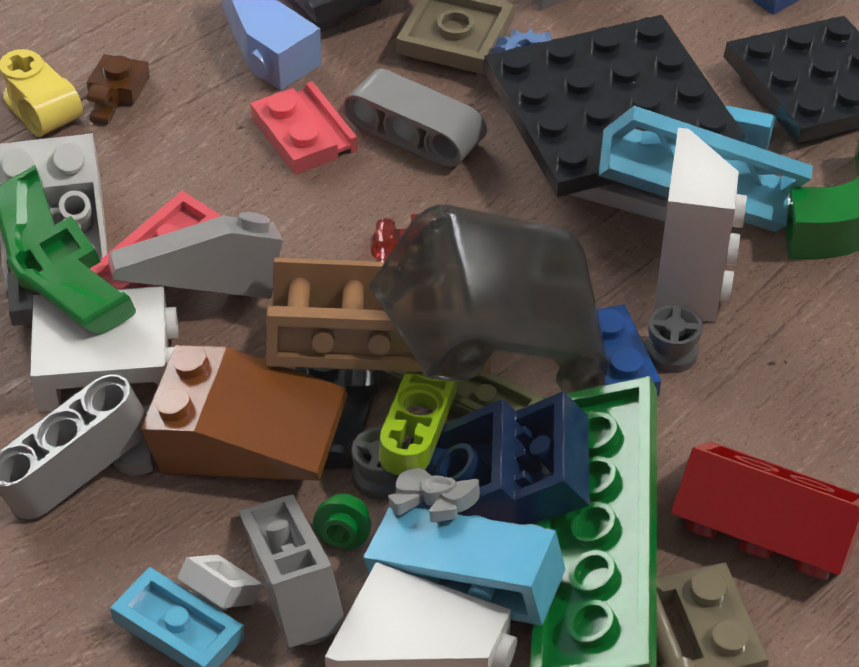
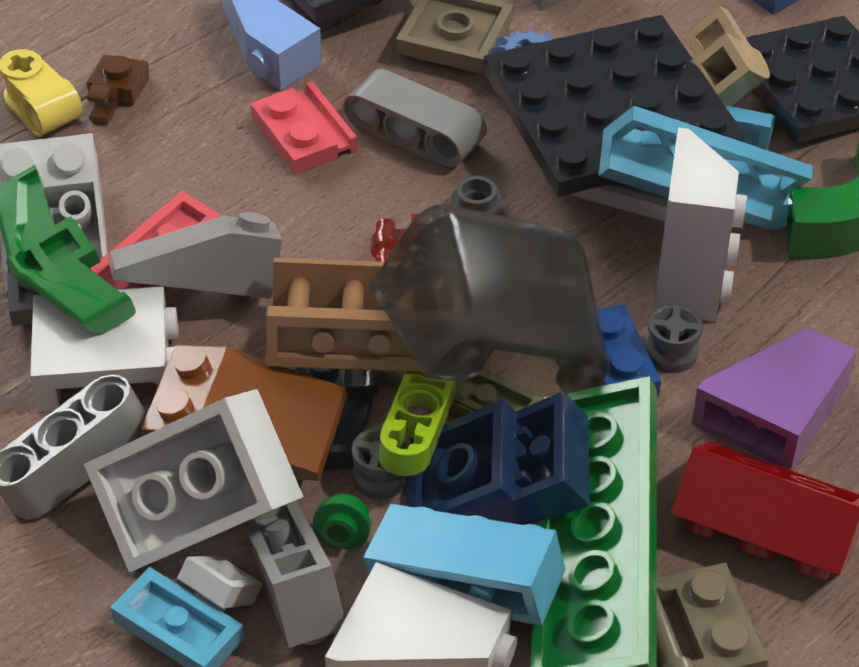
light grey piece [388,468,480,522] -> none
none -> white slope [84,389,303,572]
none -> dark grey plate [451,176,502,222]
none -> tan brick [683,6,770,107]
none -> medium lavender slope [691,328,857,469]

